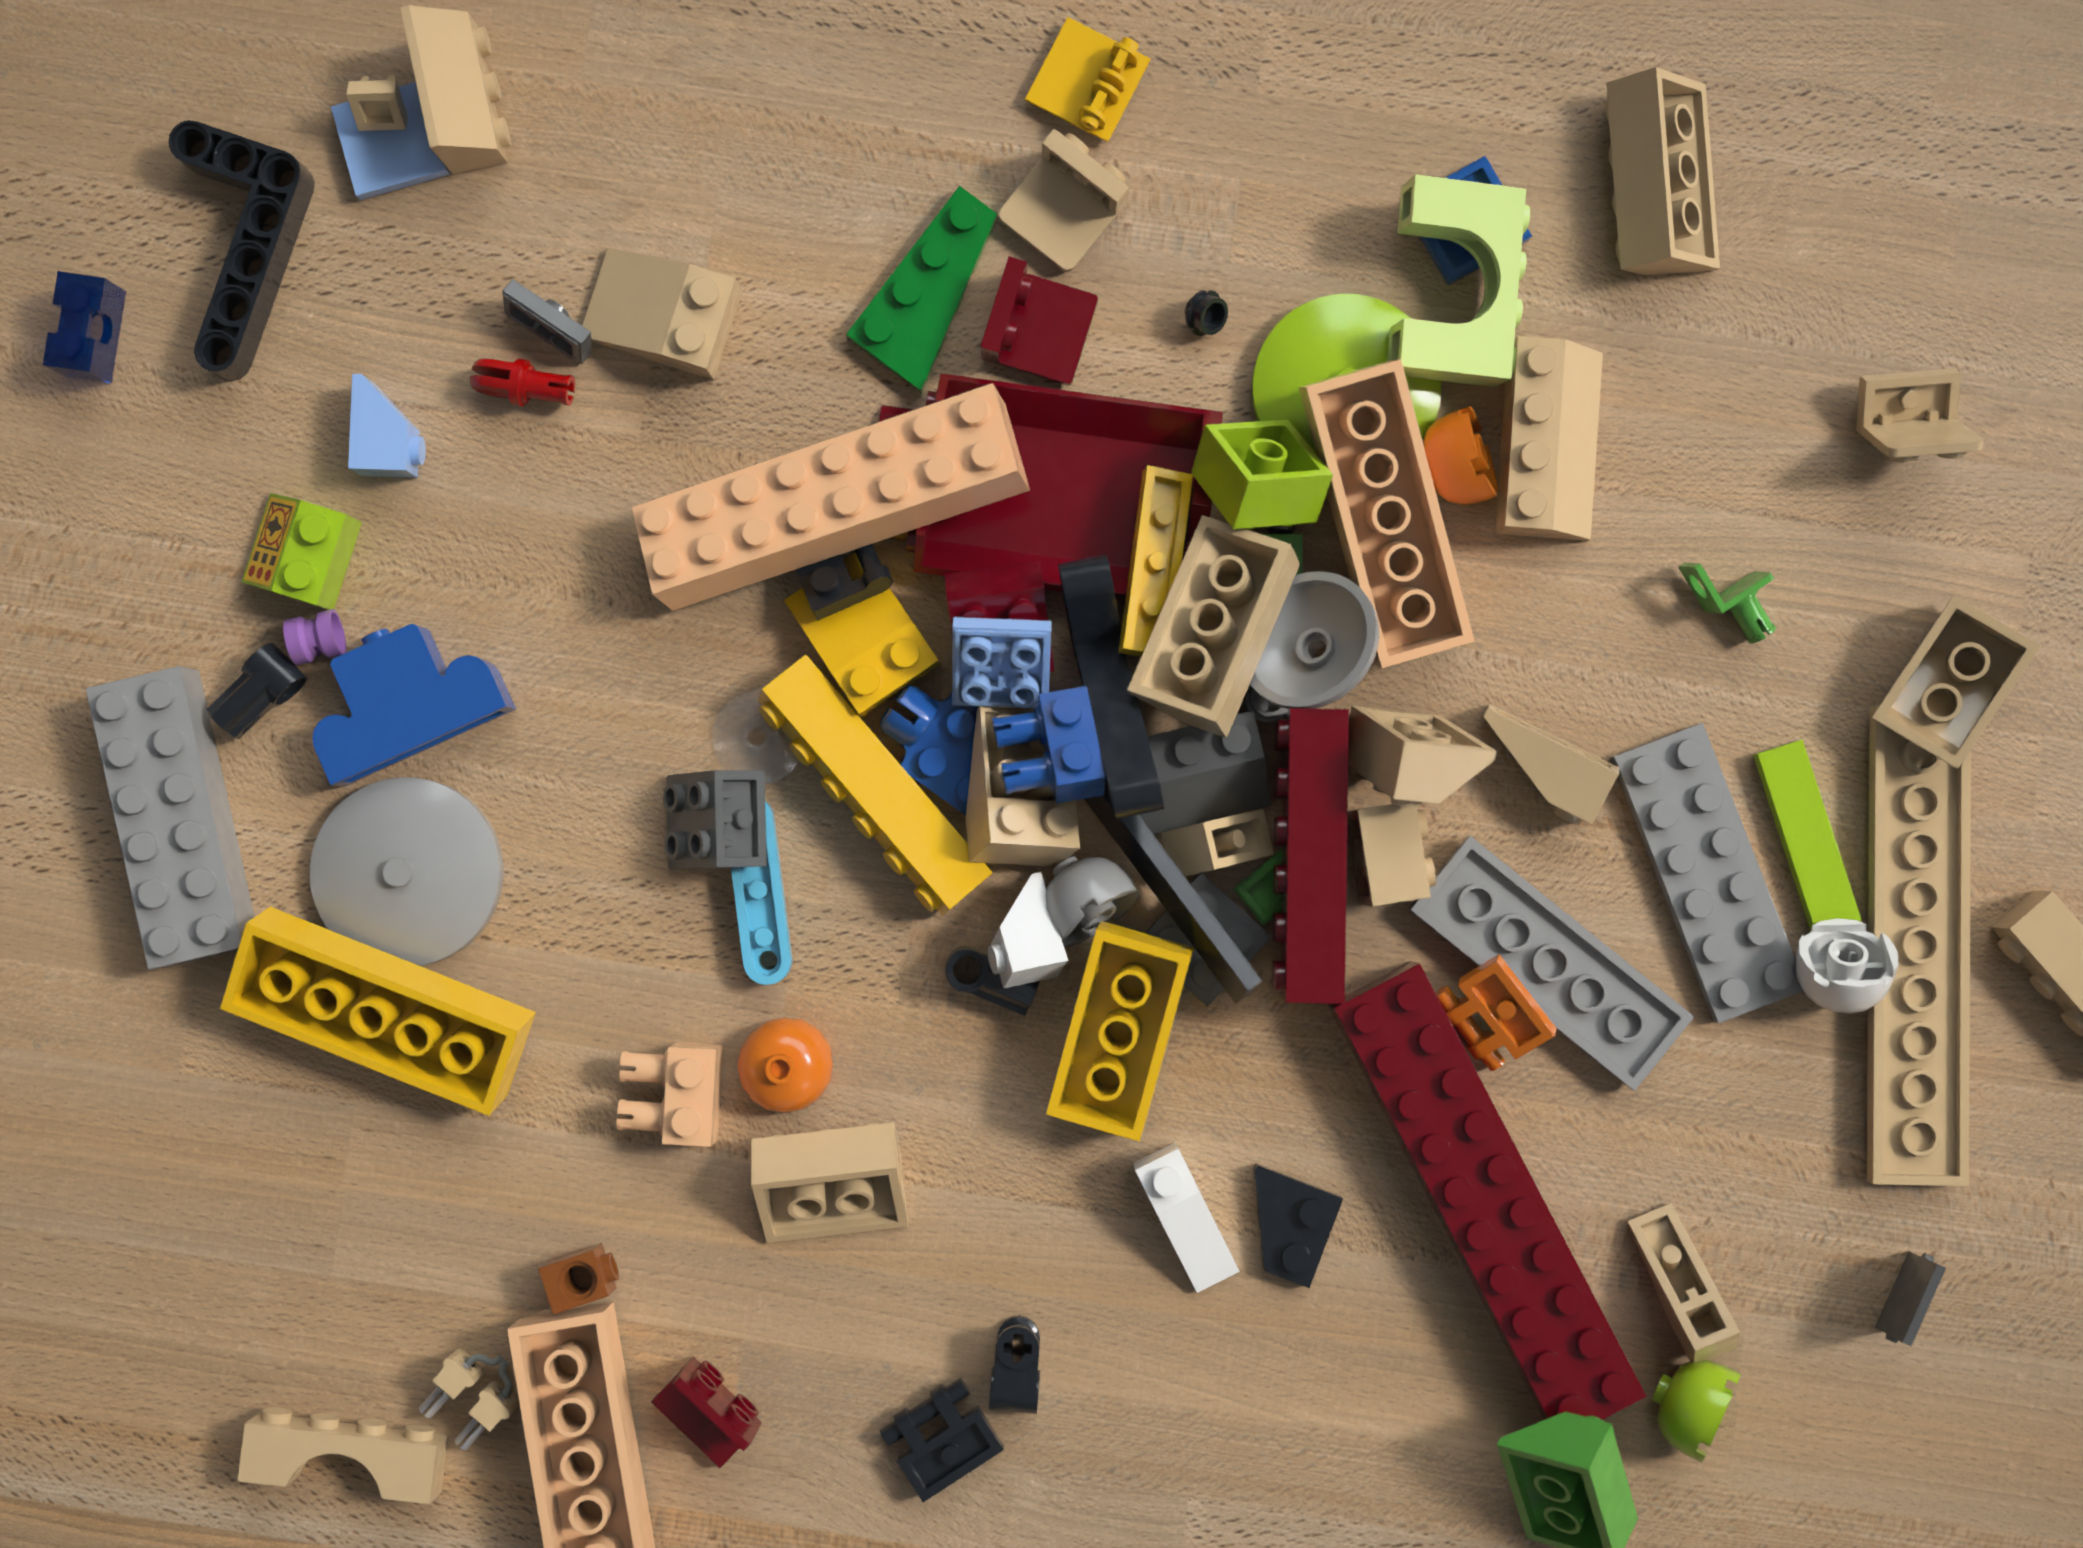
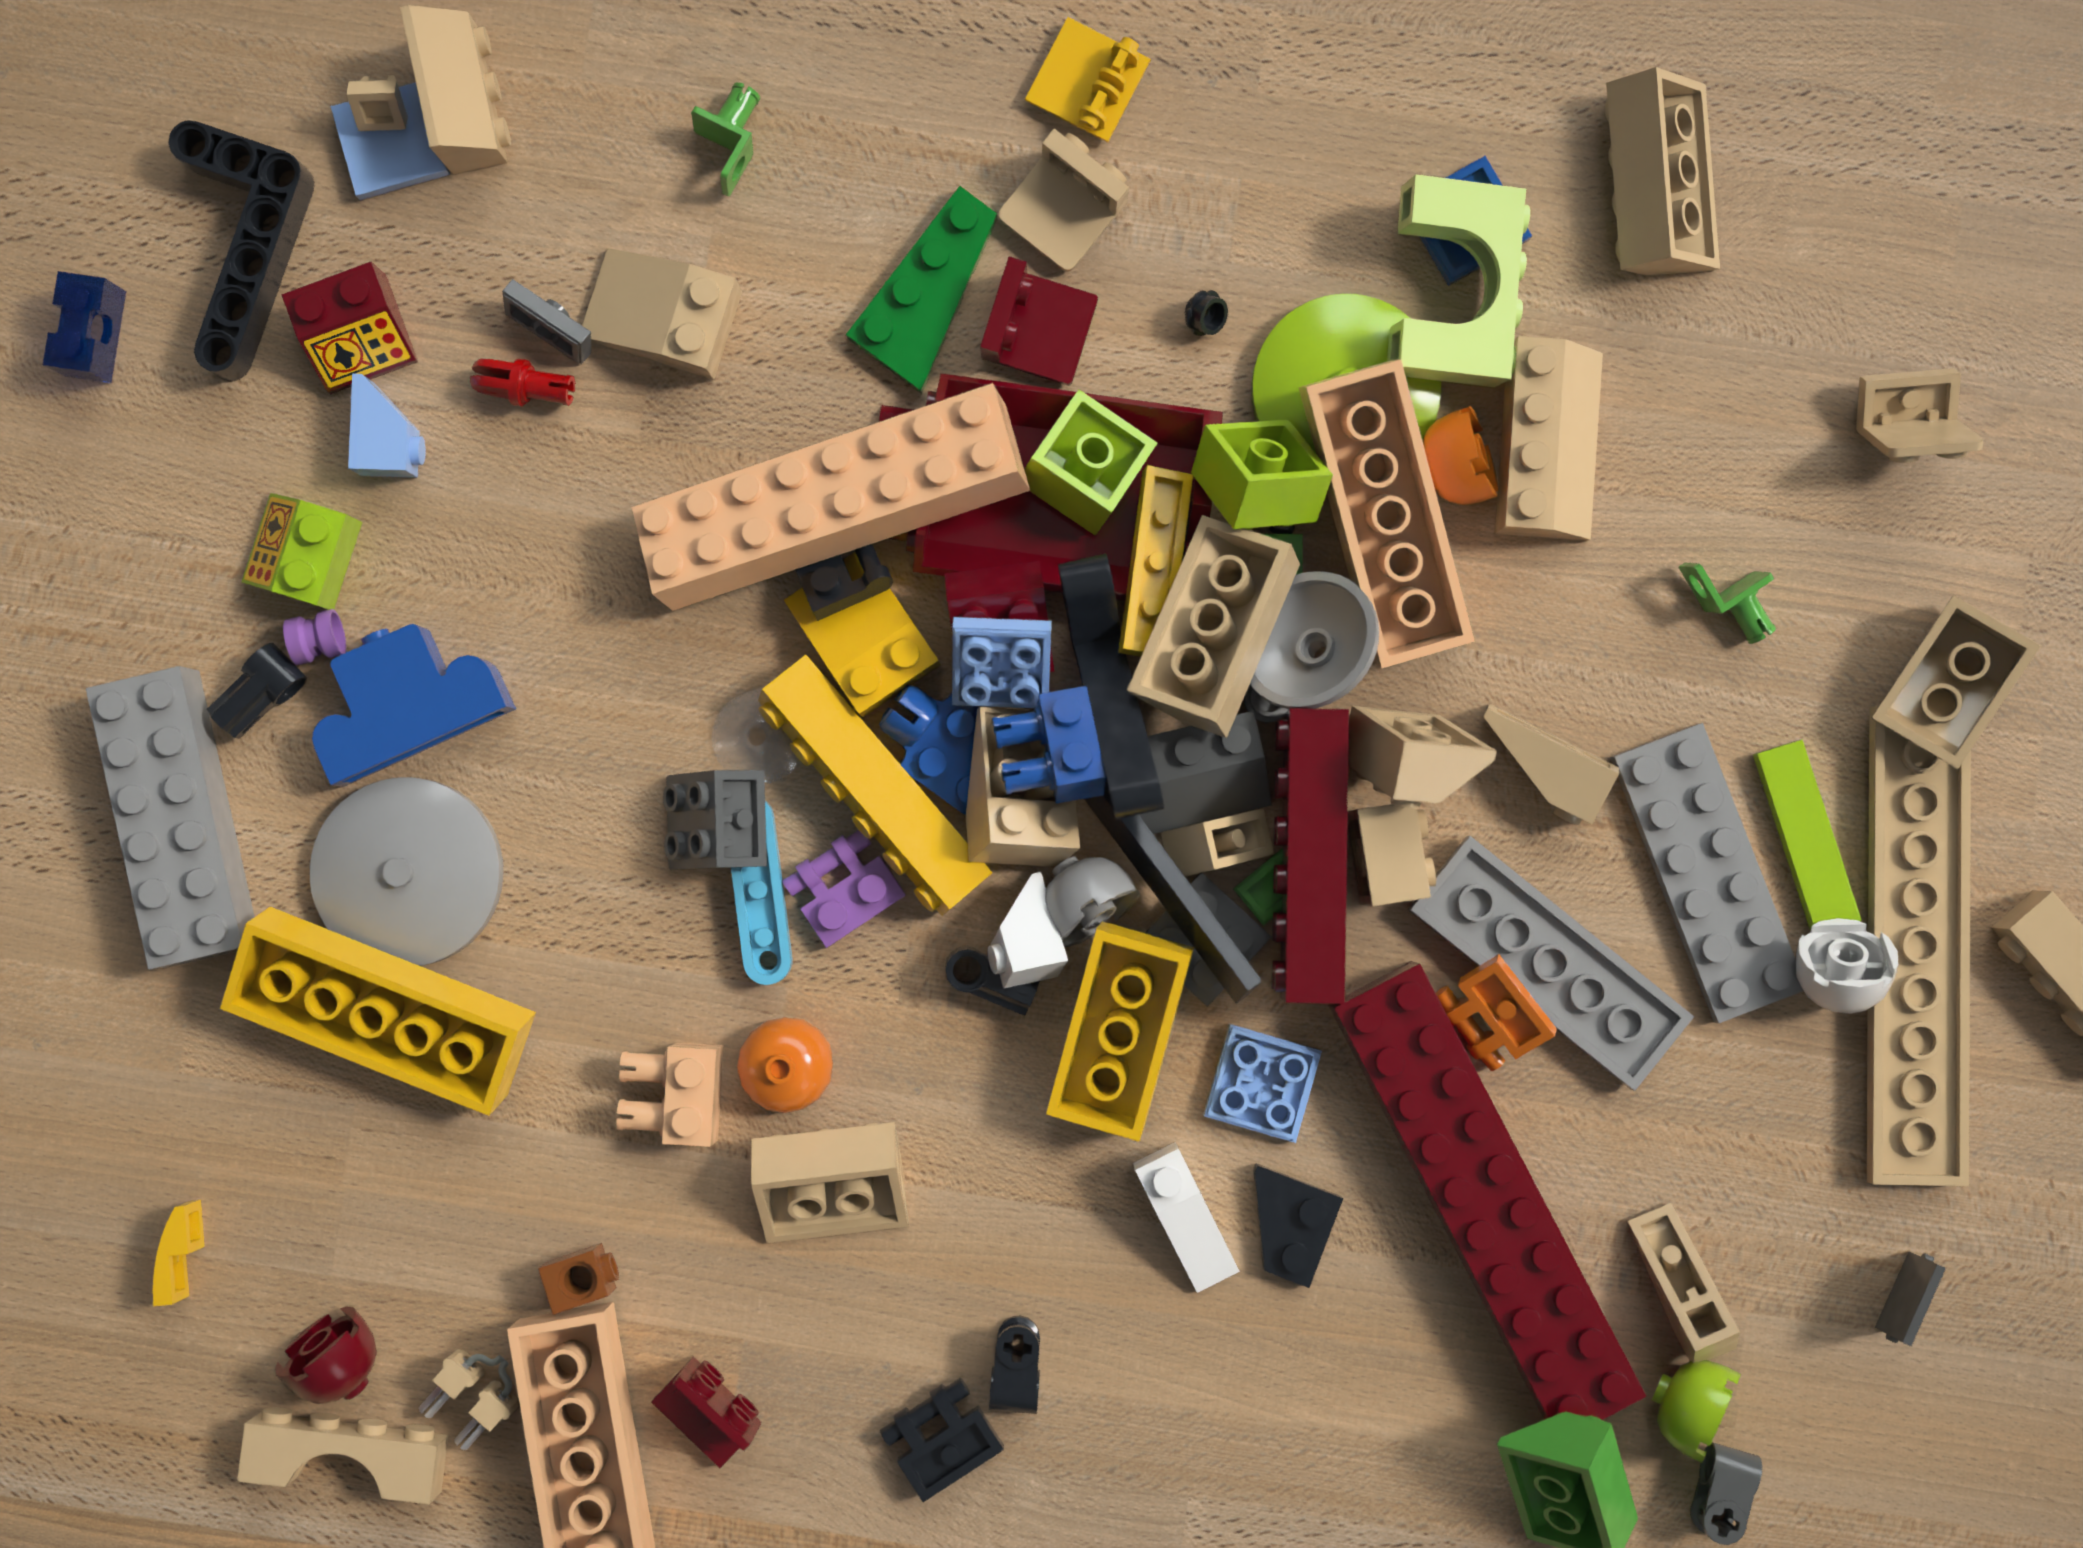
none -> yellow slope [153,1199,205,1306]
none -> dark red cylinder [275,1306,377,1404]
none -> slope [281,261,418,395]
none -> bright green bracket [691,82,761,197]
none -> medium lavender plate [782,830,906,948]
none -> lime slope [1024,389,1157,535]
none -> light blue tile [1203,1023,1322,1143]
none -> dark grey piece [1690,1442,1762,1545]

